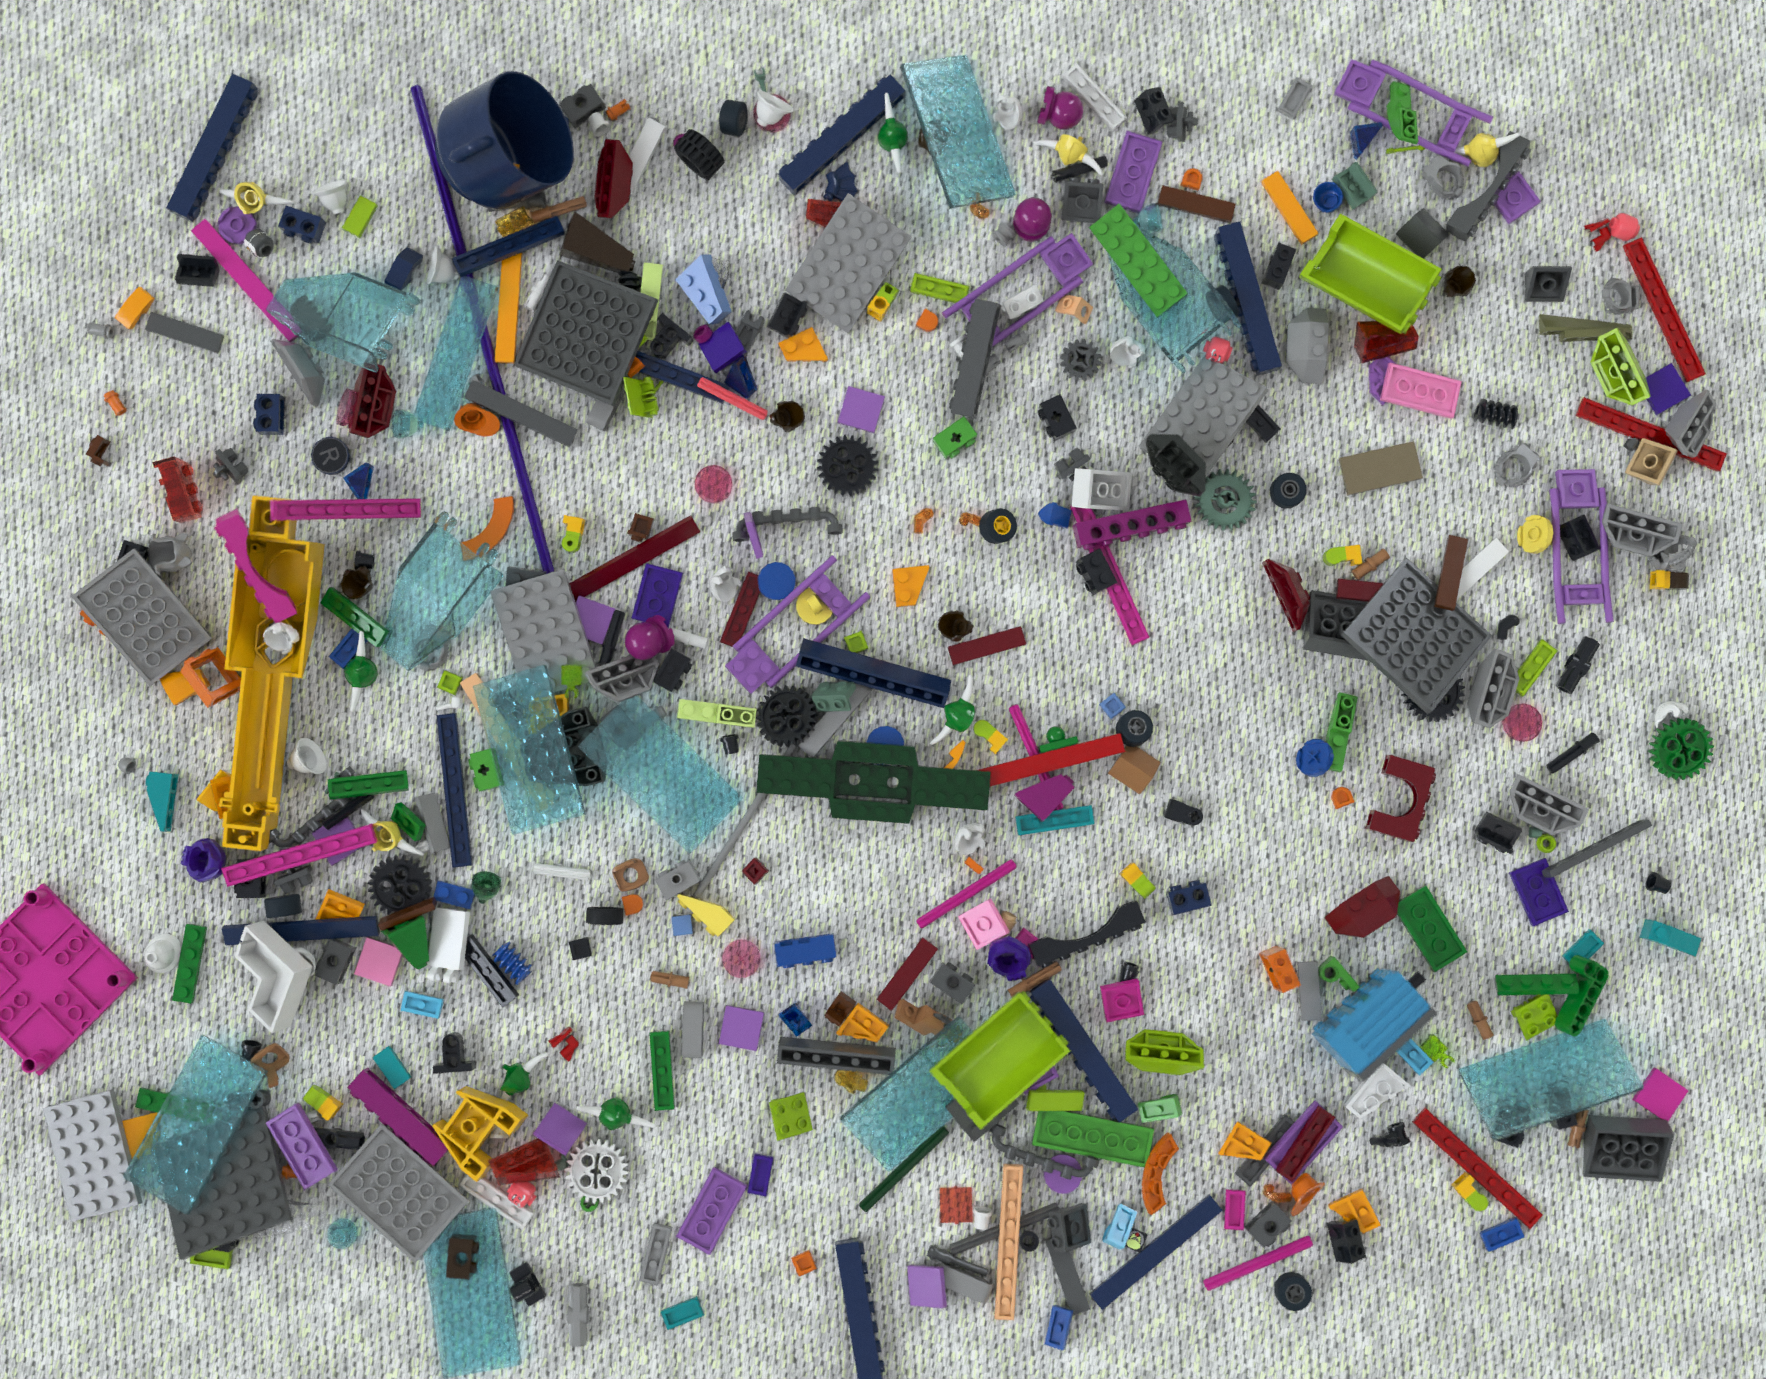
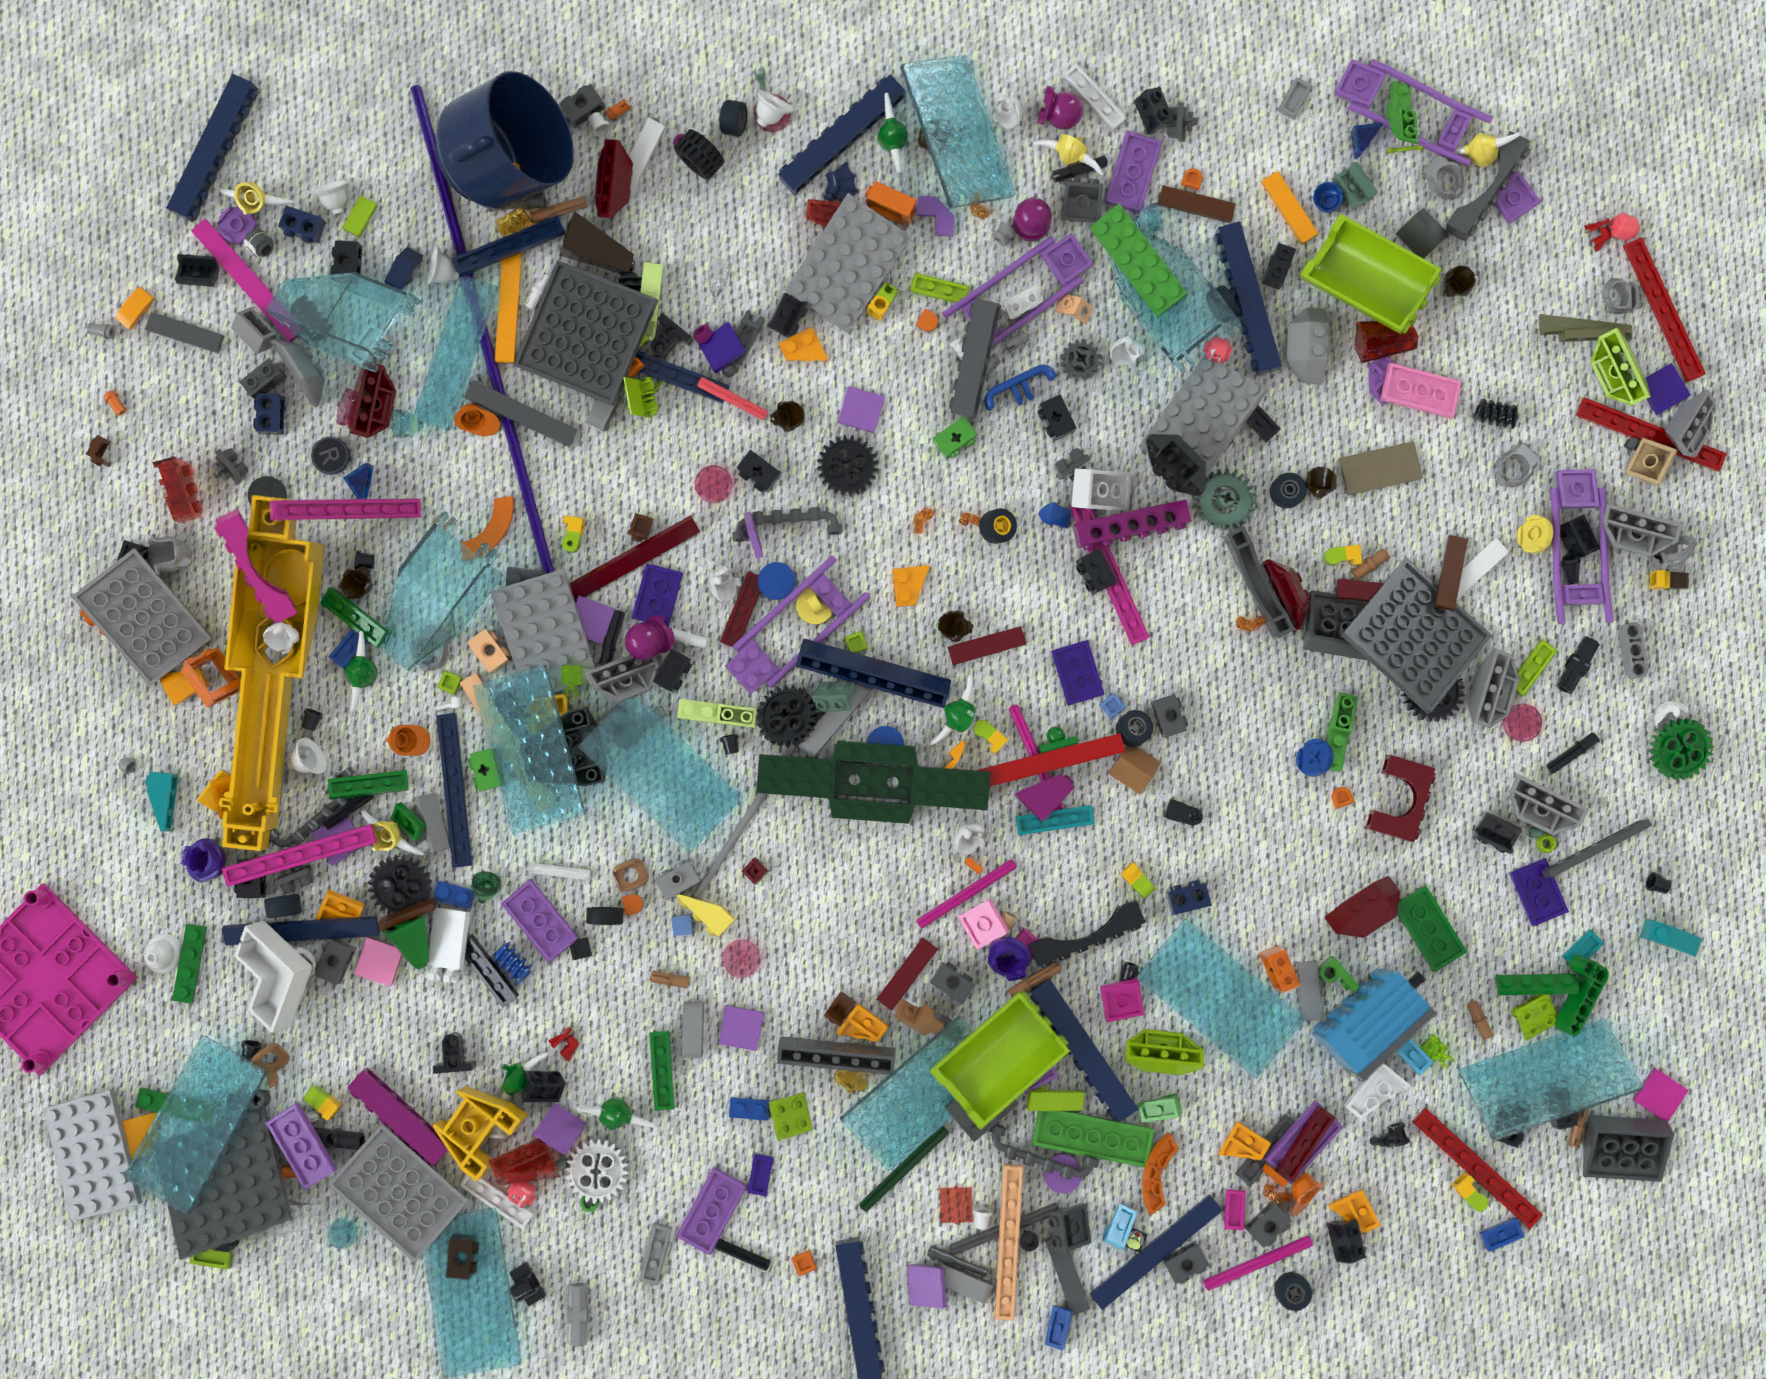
teal tile [372,1046,411,1089] -> none
medium azure plate [400,991,444,1019] -> none
teal tile [661,1296,704,1330] -> none
wedge [675,254,732,324] -> none
clear blue slope [724,355,758,398] -> none
blue wedge [774,933,837,968] -> none
clear blue slope [778,1001,813,1036] -> none
black arm [1497,614,1520,640] -> none
dark grey slope [1525,266,1572,302] -> none
none -> light grey brick [231,307,277,354]
none -> dark grey brick [239,358,287,399]
none -> pearl dark grey tile [247,476,287,505]
none -> black piece [301,708,323,731]
none -> black brick [330,240,363,284]
none -> orange piece [385,725,431,756]
none -> light nougat brick [467,629,511,674]
none -> medium lavender tile [501,879,580,963]
none -> black bracket [521,1071,566,1102]
none -> black axle [715,1239,771,1271]
none -> blue plate [729,1097,770,1121]
none -> black brick [736,449,782,493]
none -> orange window [865,181,917,227]
none -> medium lavender tile [917,196,954,237]
none -> blue piece [984,364,1056,411]
none -> dark purple tile [1051,640,1105,706]
none -> clear light blue plate [1136,918,1306,1079]
none -> dark grey brick [1151,694,1188,738]
none -> dark grey brick [1163,1240,1210,1284]
none -> dark grey arch [1223,526,1295,640]
none -> clear orange arm [1236,616,1265,632]
none -> orange tile [1262,1163,1288,1187]
none -> dark brown hair [1305,467,1337,499]
none -> black cone [1561,554,1581,584]
none -> light grey beam [1619,622,1648,679]

